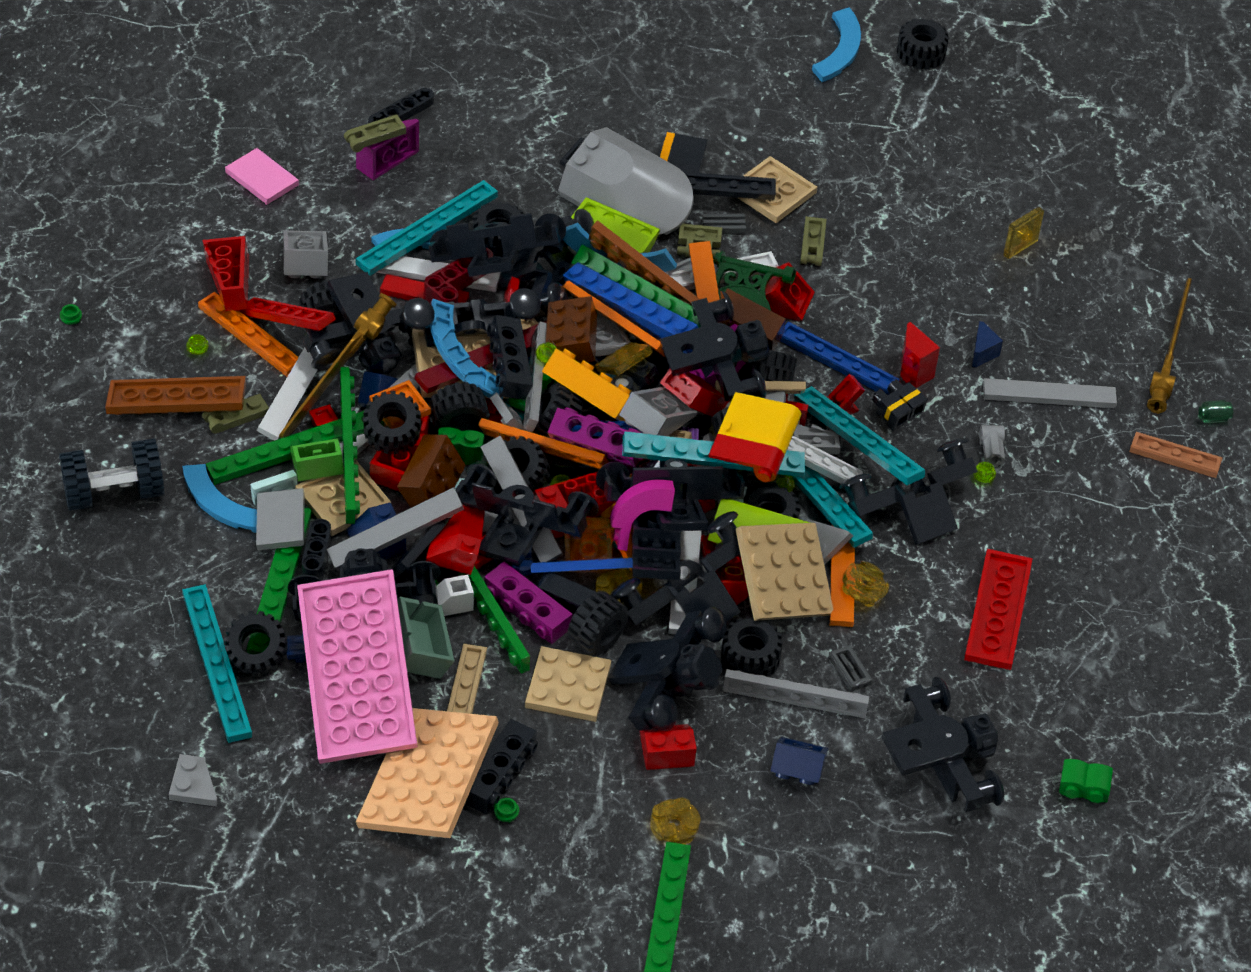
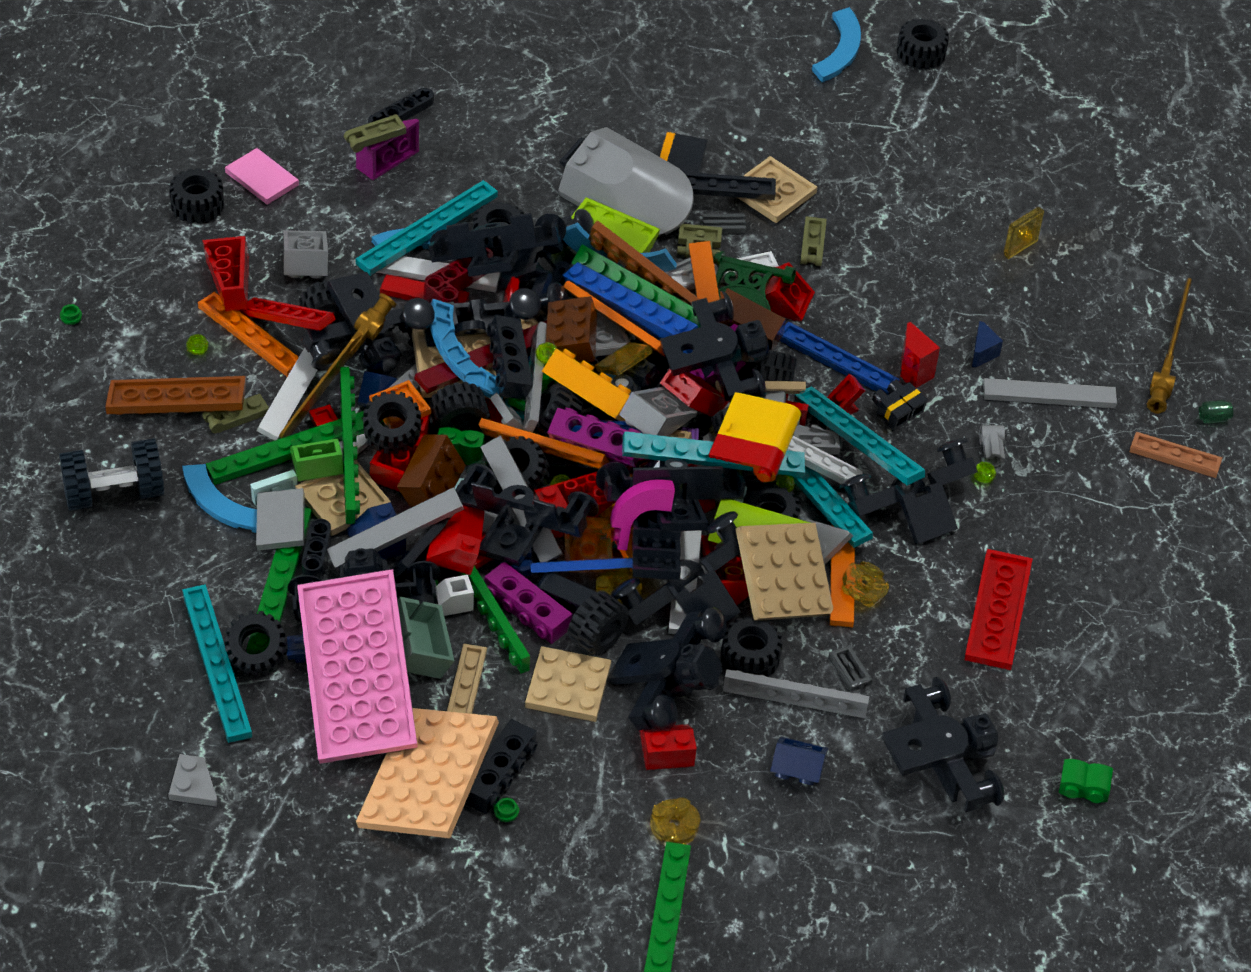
none -> black tyre [169,168,224,223]

